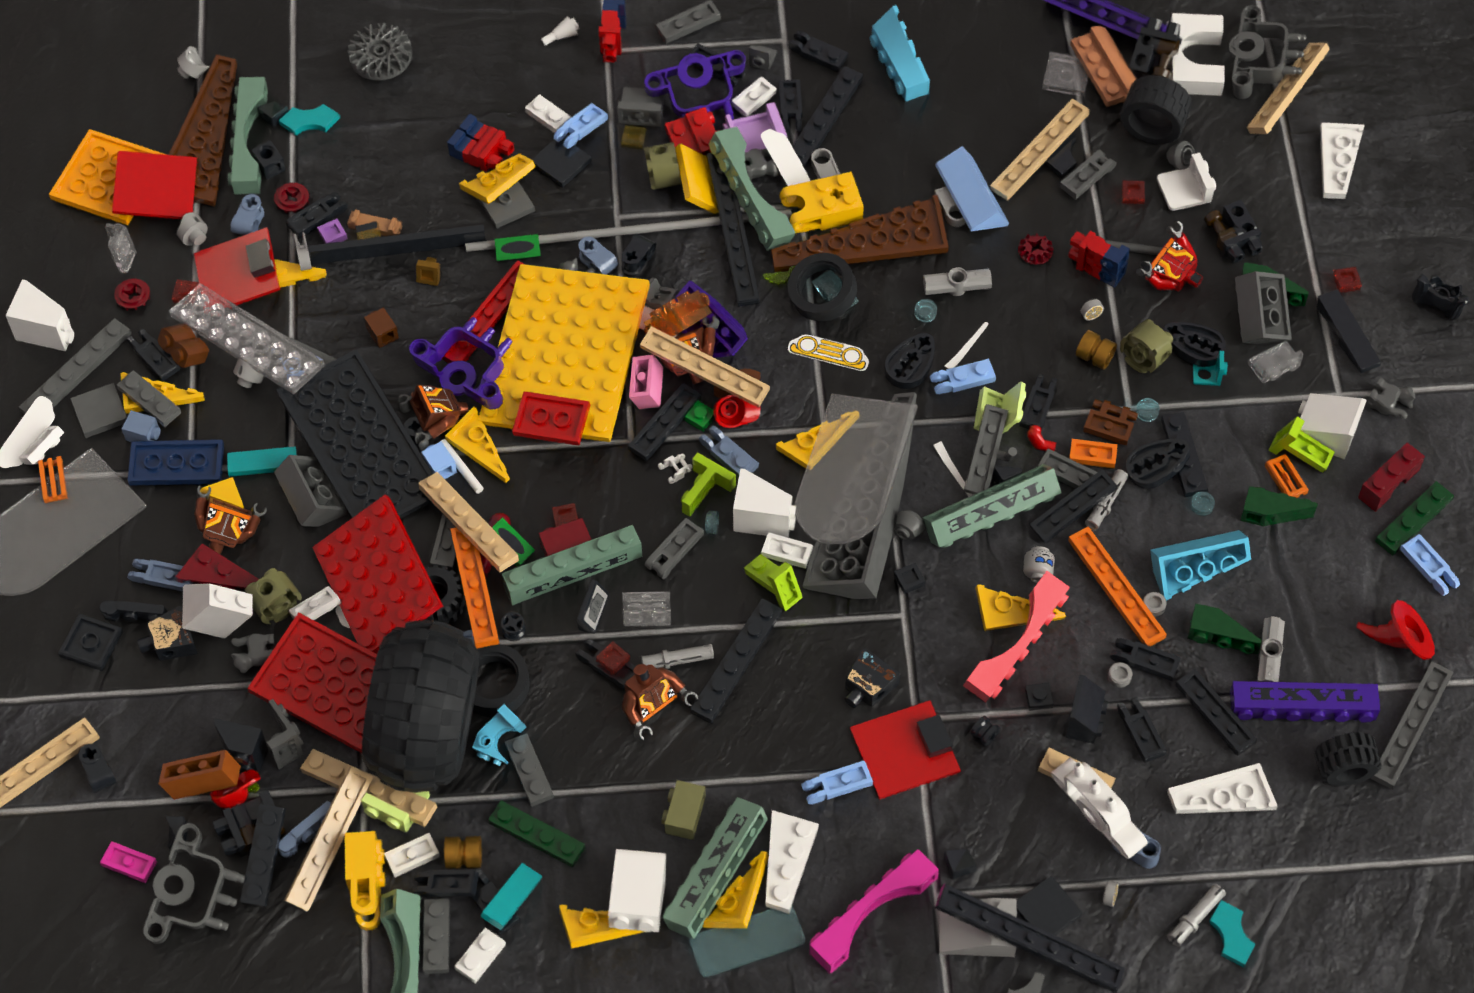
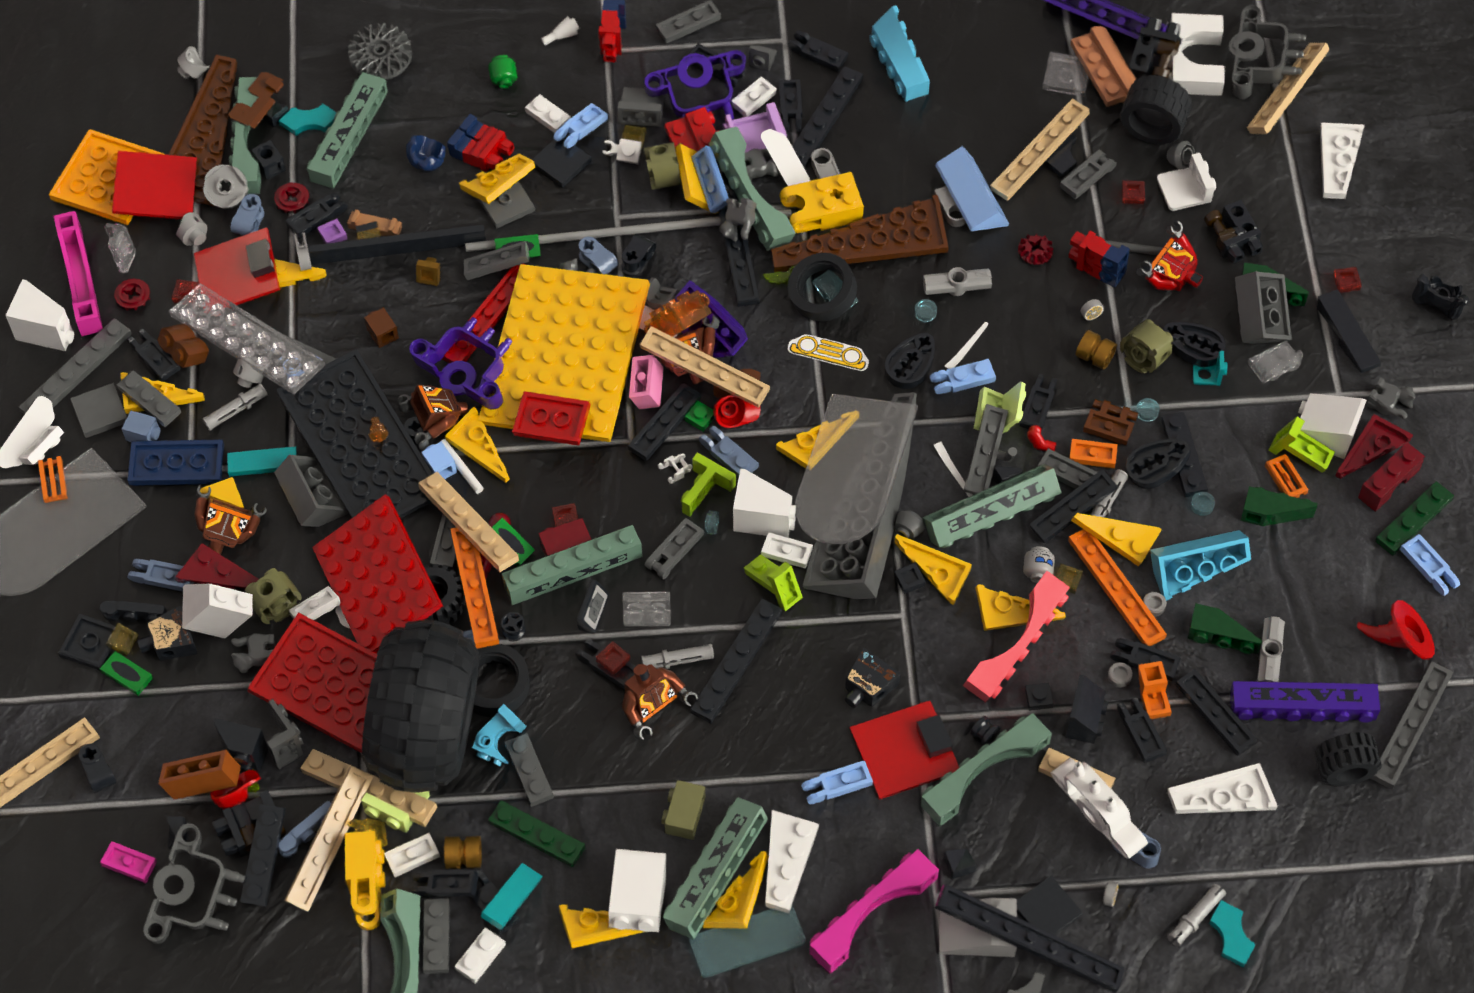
none -> dark pink arch [54,211,103,336]
none -> green tile [100,651,153,696]
none -> clear yellow tile [105,623,139,656]
none -> light grey pin [202,383,268,430]
none -> light grey plate [203,165,249,209]
none -> reddish brown piece [228,72,284,129]
none -> sand green brick [307,72,388,189]
none -> clear yellow plate [347,818,388,848]
none -> clear orange hair [369,417,388,442]
none -> dark blue hair [406,135,446,172]
none -> dark grey plate [464,241,529,280]
none -> green head [488,55,518,88]
none -> white plate [603,138,642,164]
none -> medium blue tile [691,145,729,213]
none -> dark grey animal [719,198,757,242]
none -> yellow wing [894,534,972,605]
none -> sand green arch [921,713,1052,827]
none -> clear yellow tile [1056,564,1083,594]
none -> yellow wing [1071,513,1162,566]
none -> orange slope [1138,661,1172,719]
none -> dark red wing [1335,414,1413,479]

